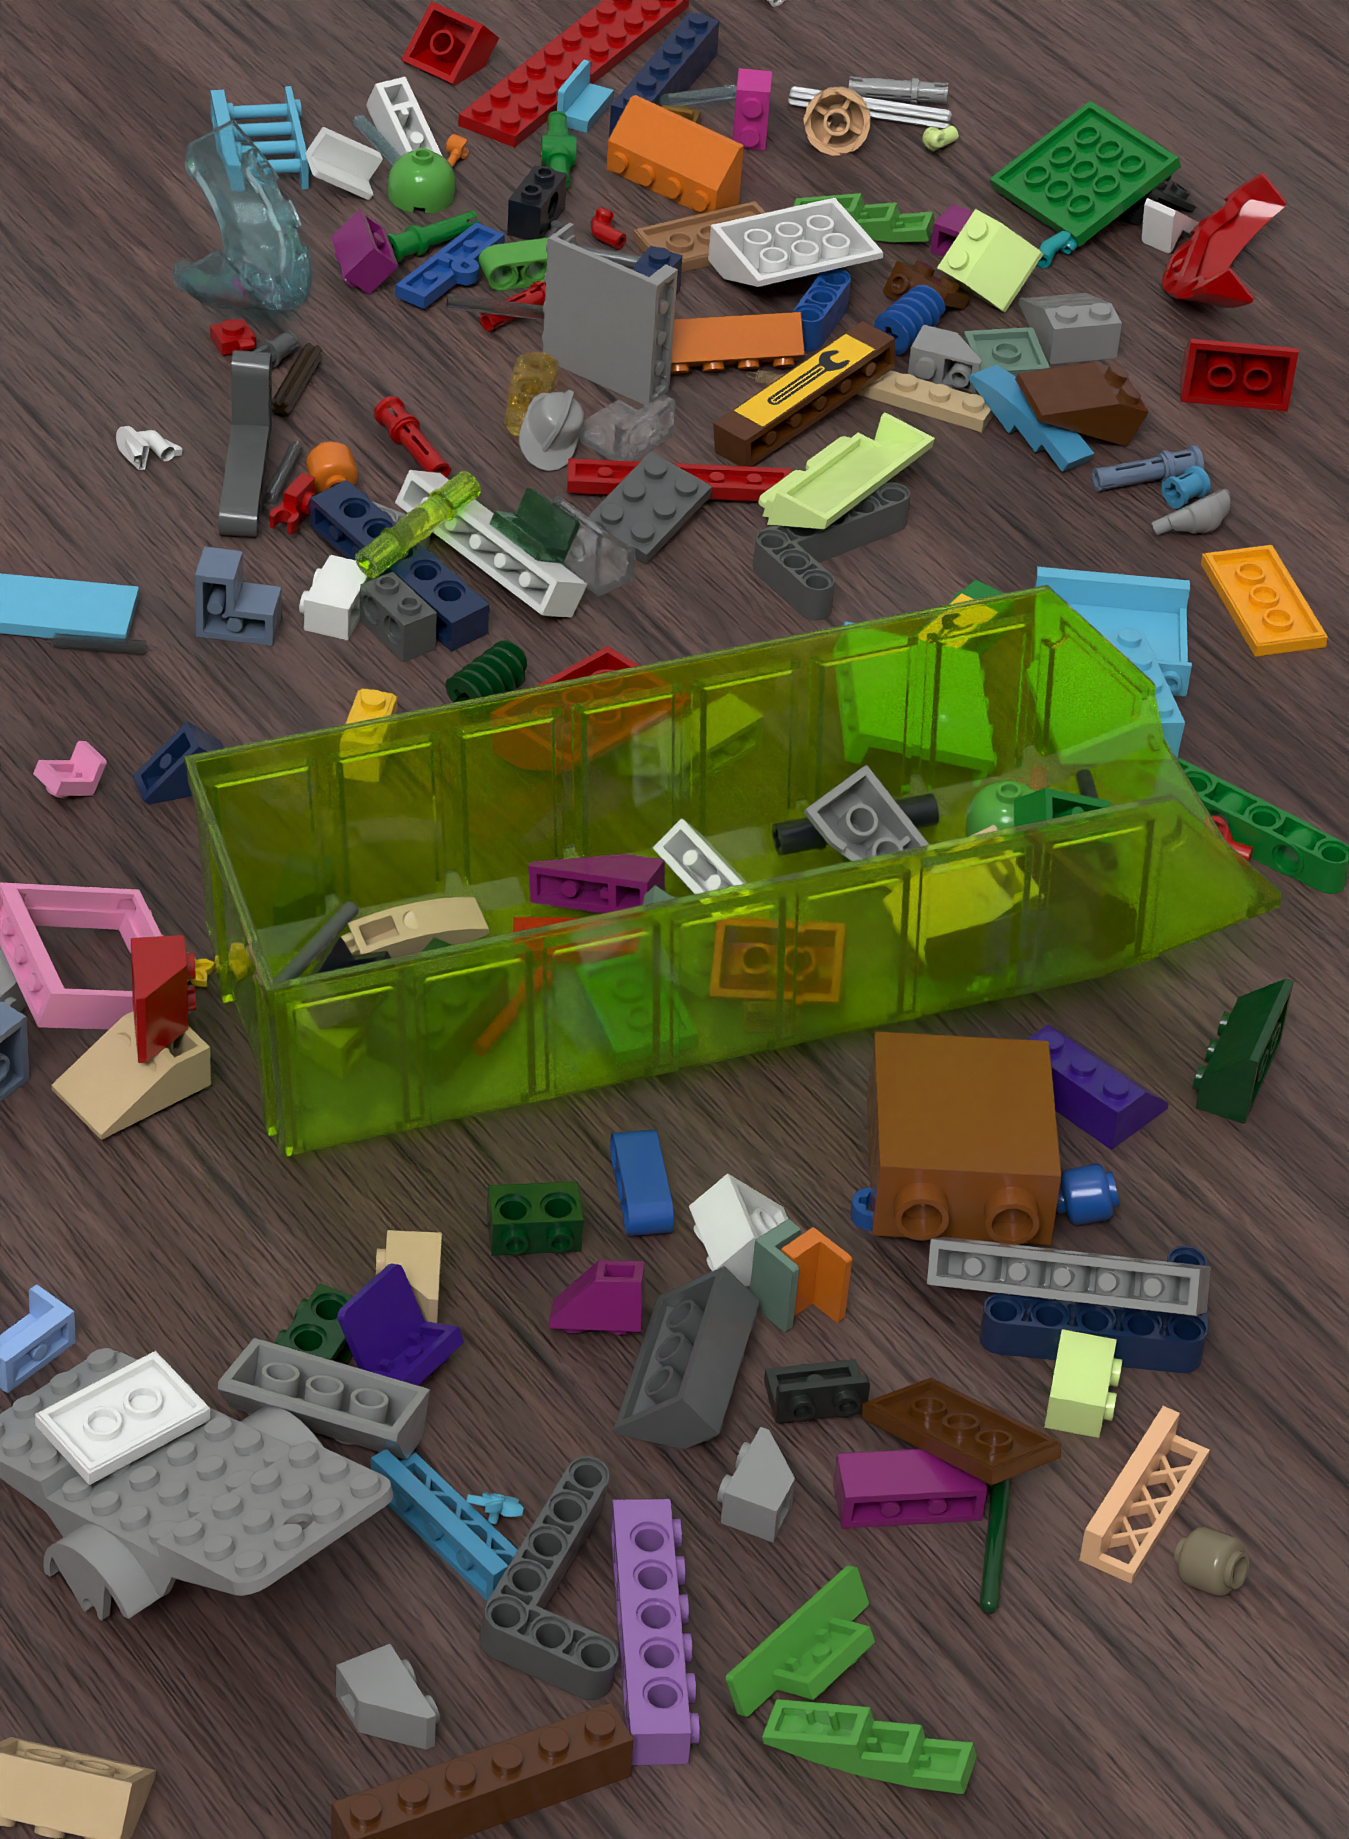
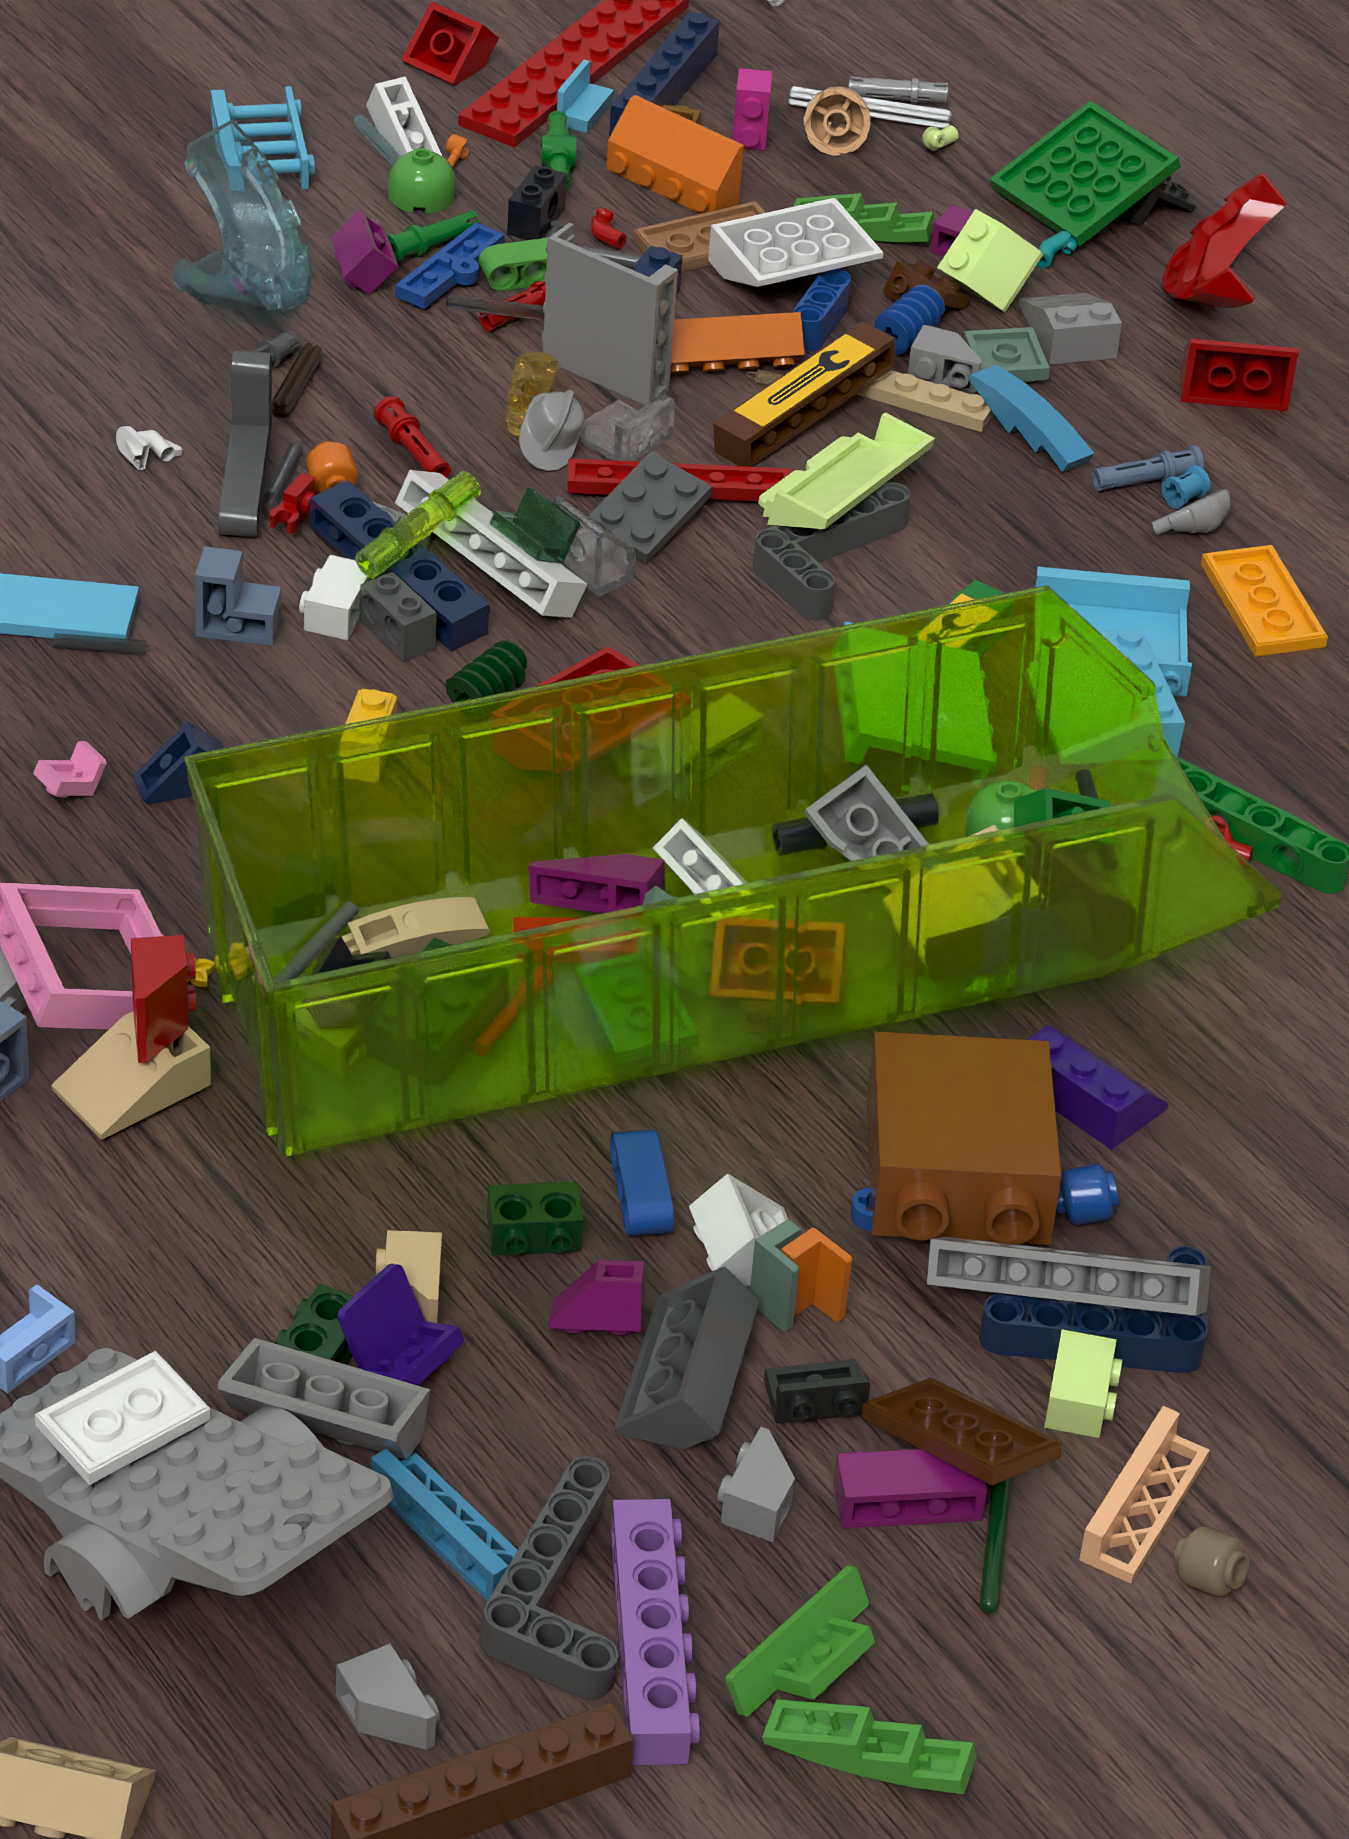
red plate [210,318,256,356] -> none
white panel [305,127,383,200] -> none
medium azure plant [466,1491,524,1524] -> none
clear light blue bar [660,85,737,107] -> none
reddish brown slope [1015,362,1149,447] -> none
white slope [1142,198,1199,254] -> none
dark green slope [1192,979,1294,1124] -> none

